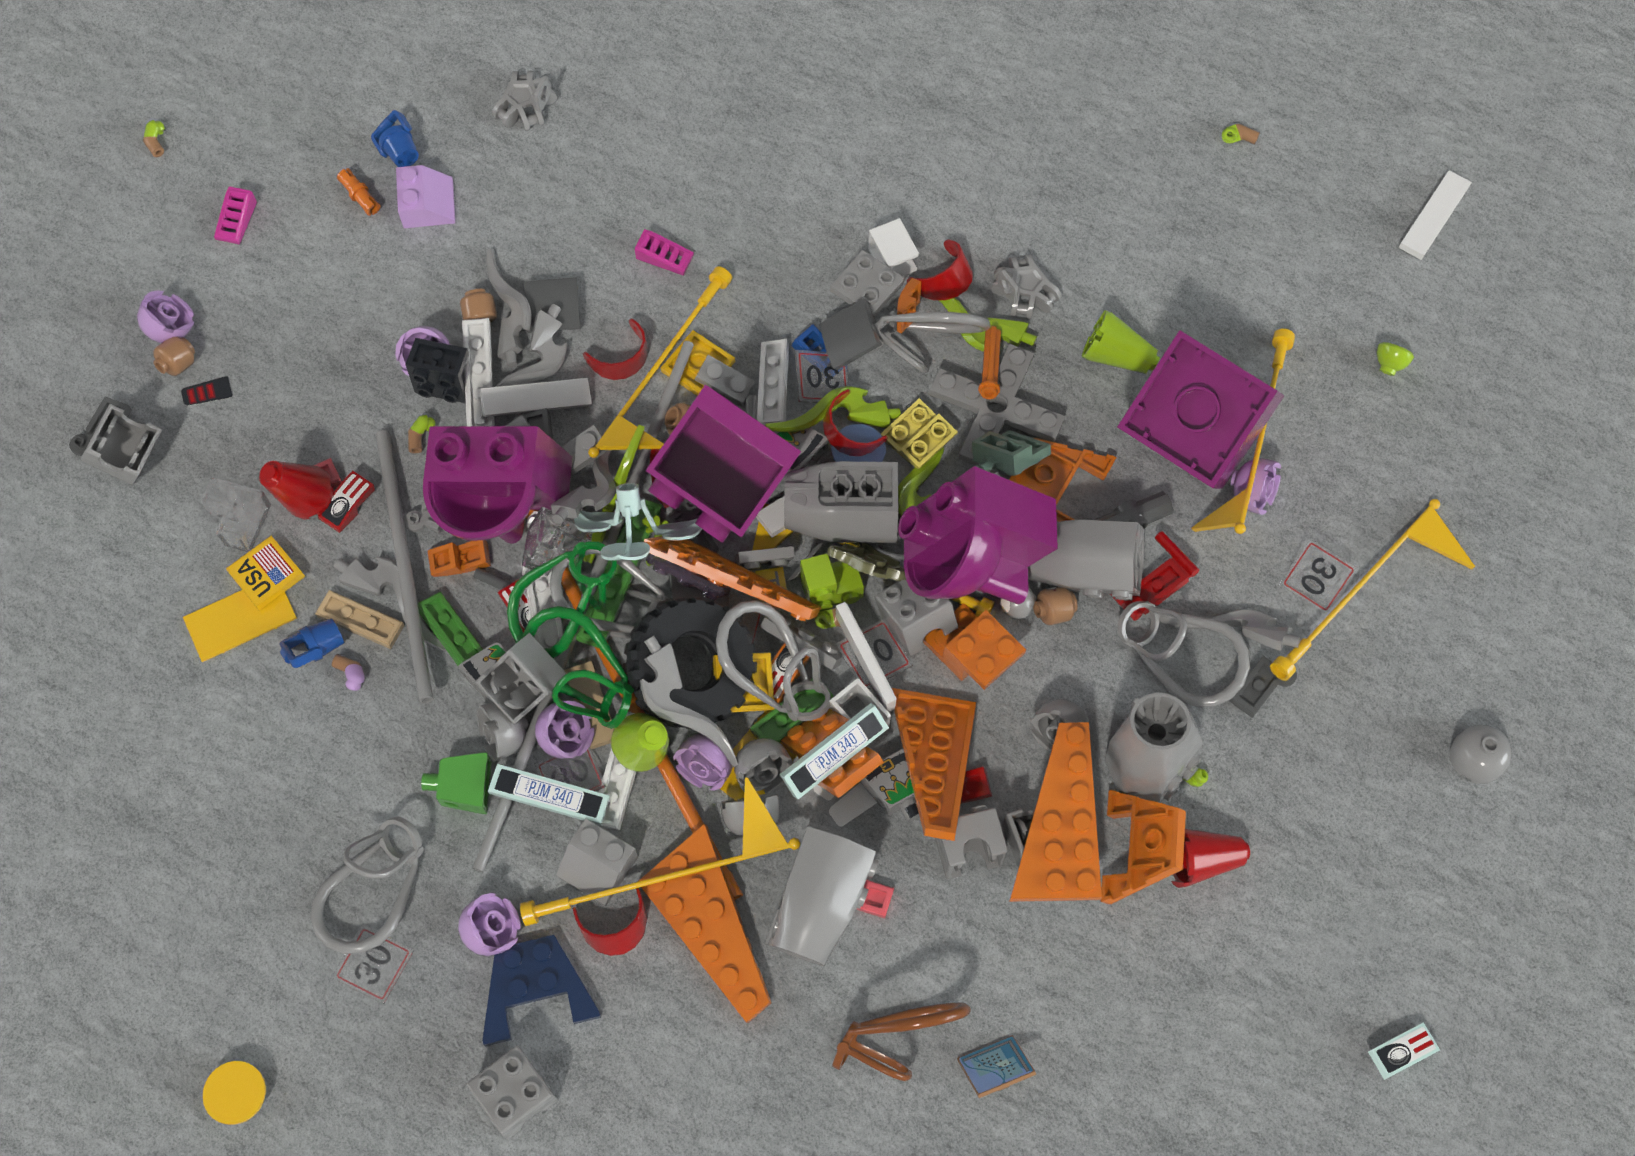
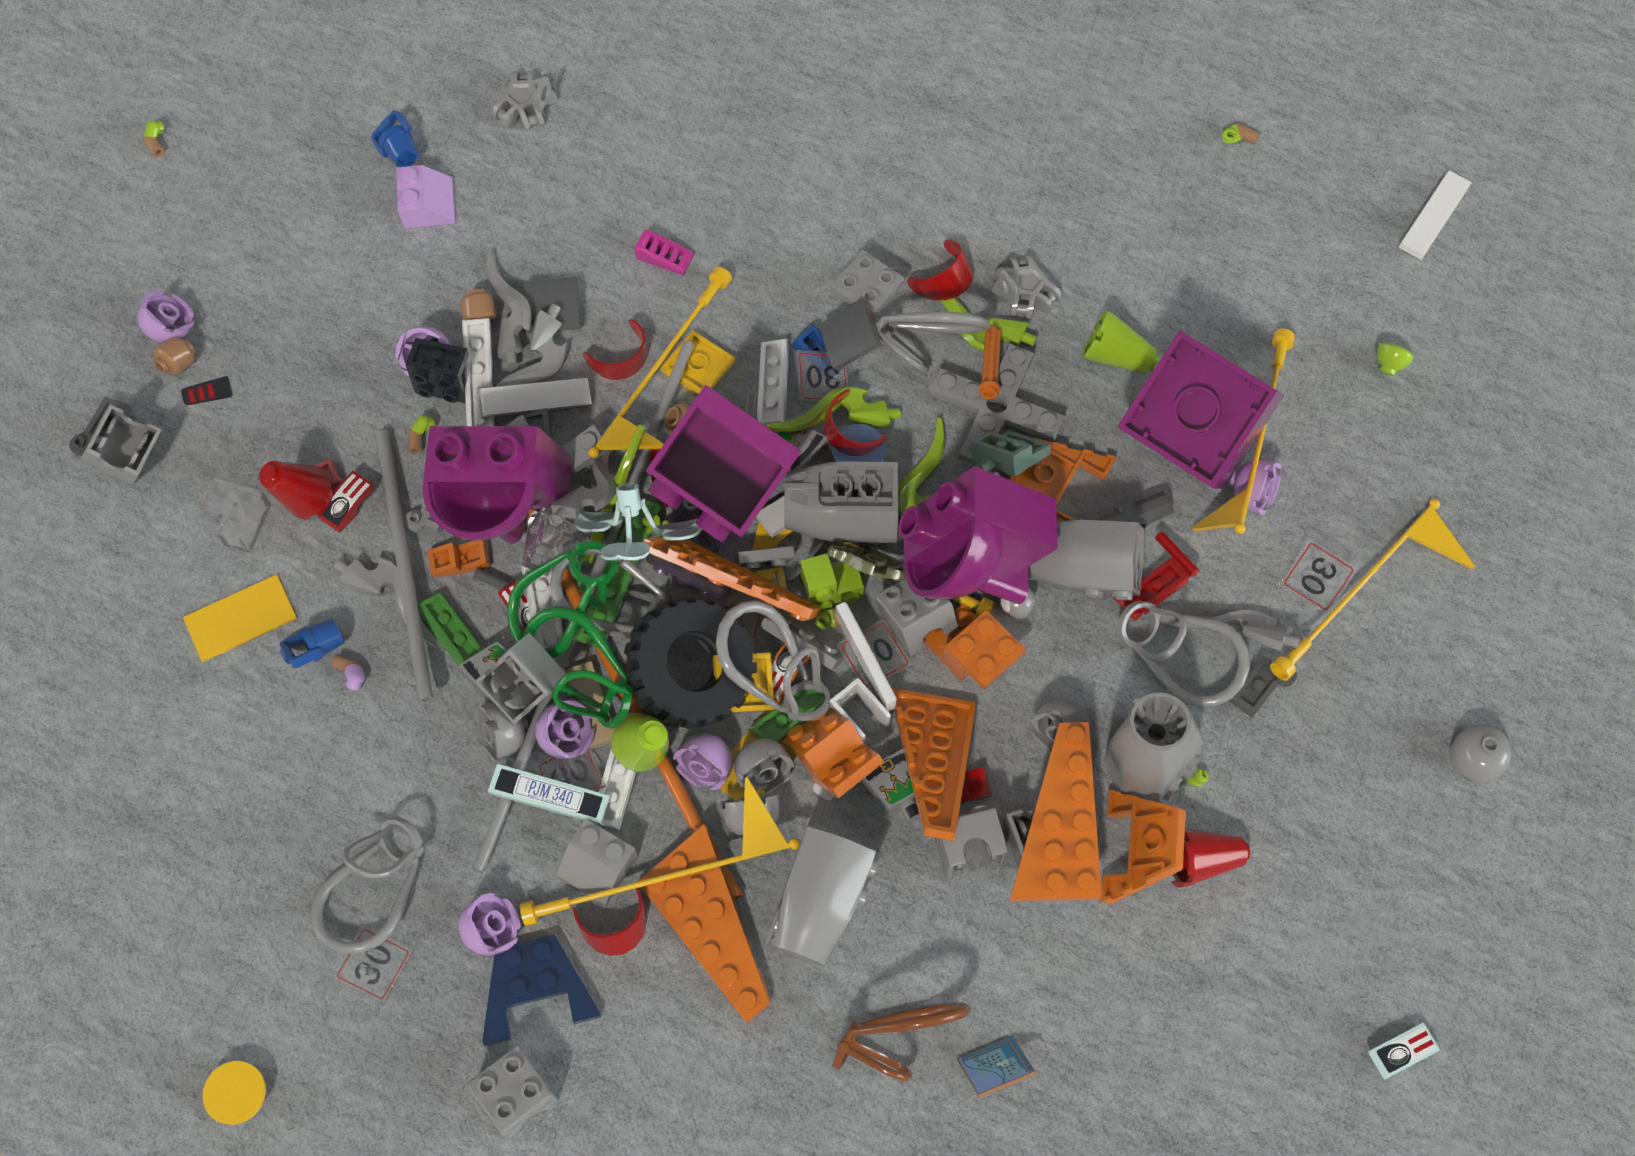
dark pink slope [214,186,257,245] -> none
yellow tile [226,536,305,611] -> none
tan tile [315,590,405,649] -> none
orange pin [337,168,381,216] -> none
bright green torso [421,753,492,814] -> none
light grey piece [640,635,738,767] -> none
light grey plate [694,355,755,406] -> none
tile [779,703,889,799] -> none
white sticker [829,783,877,827] -> none
coral tile [857,880,894,918] -> none
white piece [868,218,919,277] -> none
light yellow slope [881,398,958,469] -> none
orange slope [896,278,921,333] -> none
medium nougat head [1033,587,1078,625] -> none

